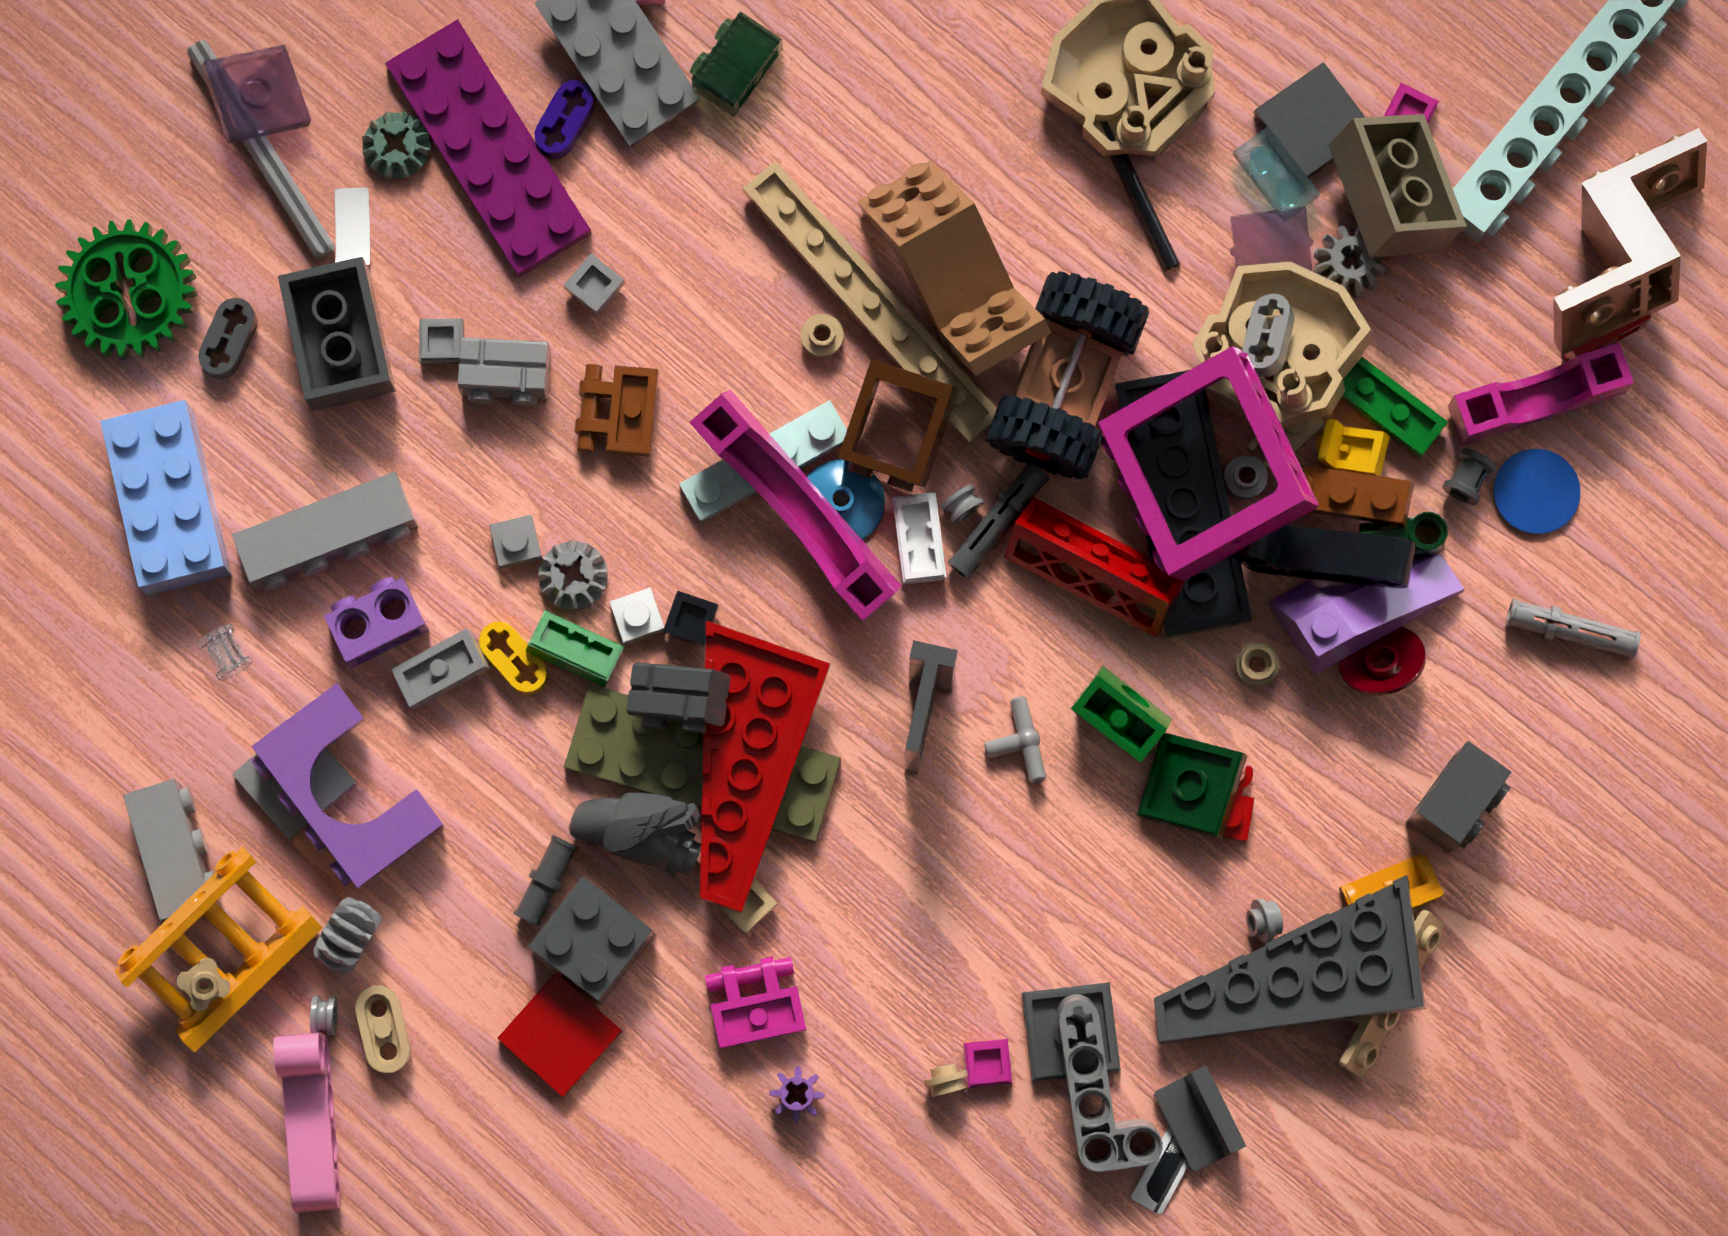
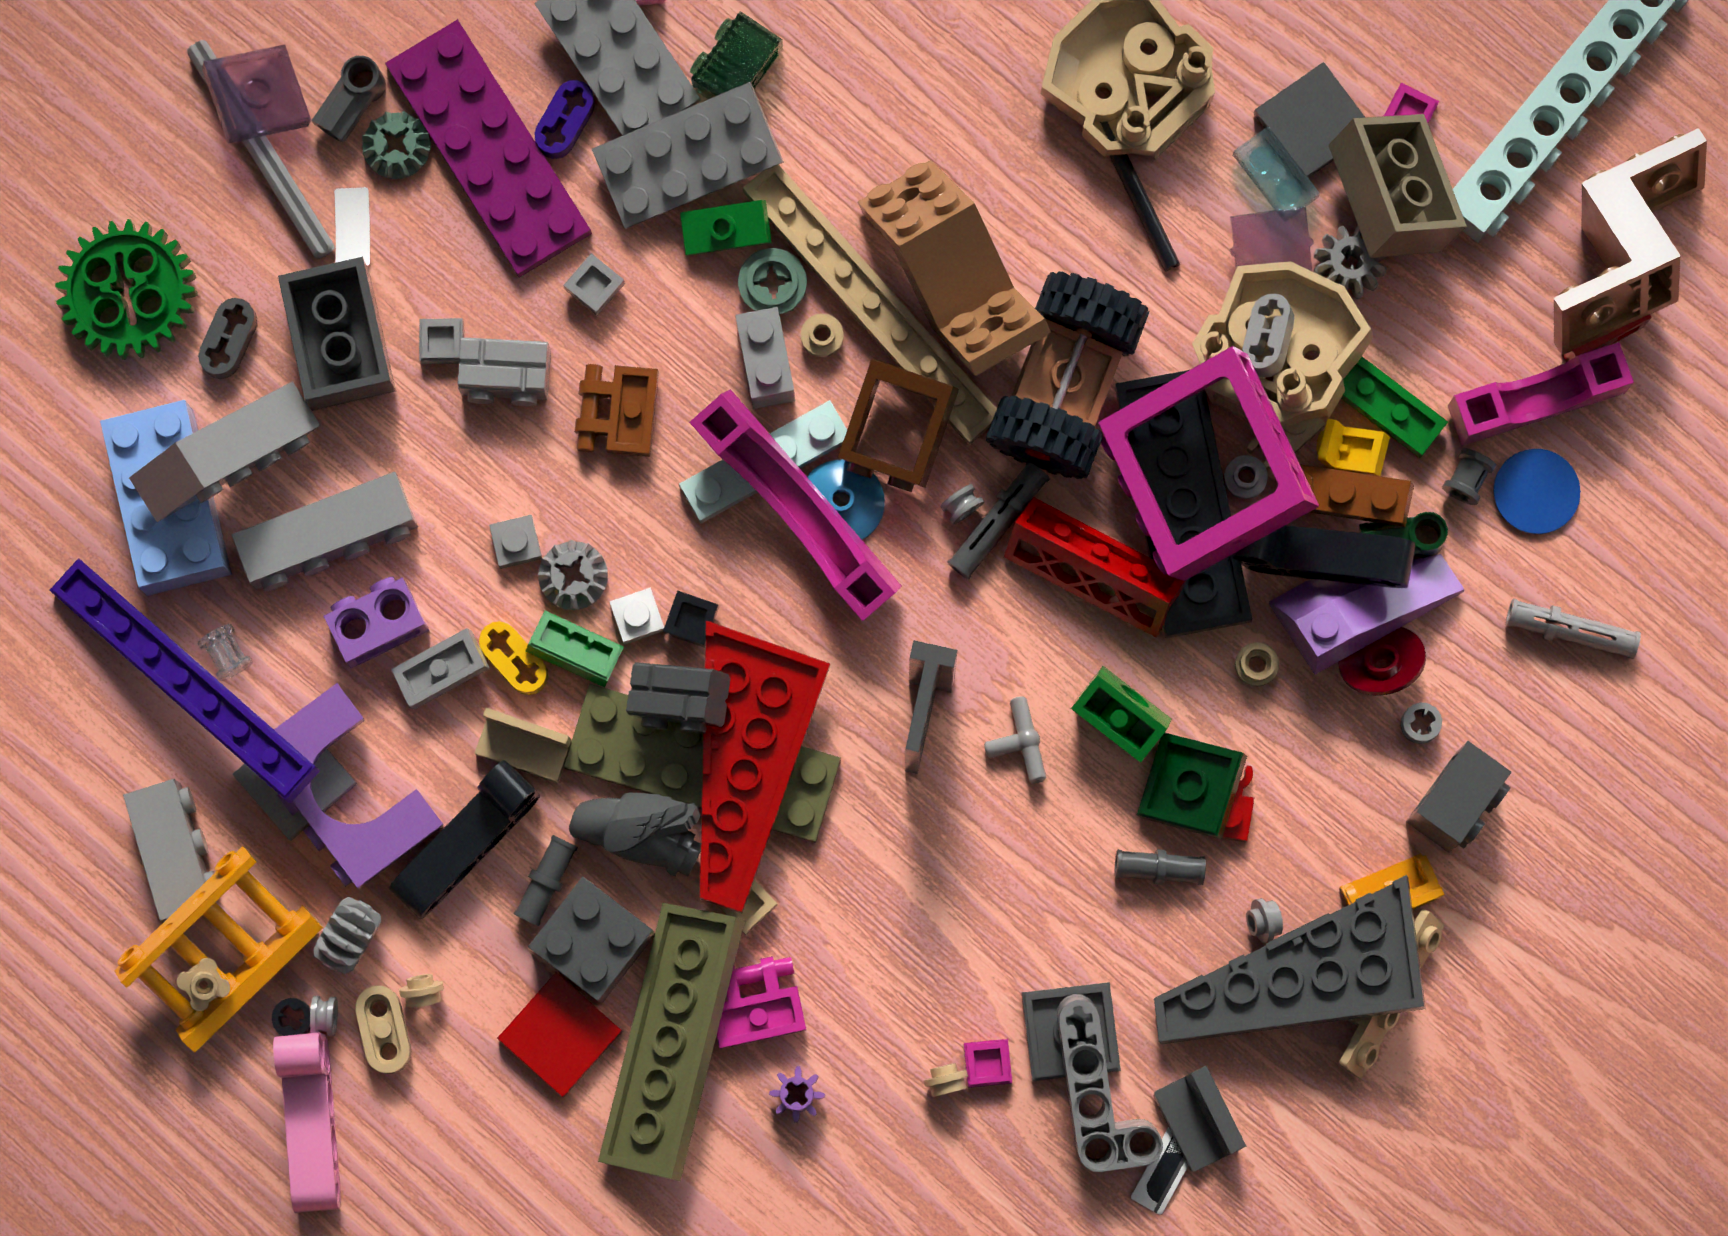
white plate [893,492,946,585] -> none
none -> dark purple tile [49,558,320,804]
none -> light grey wedge [129,381,320,522]
none -> black bush [272,998,311,1036]
none -> dark grey piece [311,56,386,143]
none -> black beam [389,760,540,919]
none -> tan plate [399,974,444,1007]
none -> tan panel [475,708,572,783]
none -> light grey plate [592,82,784,229]
none -> olive plate [598,903,745,1182]
none -> green plate [680,200,772,256]
none -> light grey brick [735,307,795,409]
none -> sand green gear [738,248,807,315]
none -> dark grey pin [1114,849,1206,885]
none -> light grey bush [1400,702,1442,744]

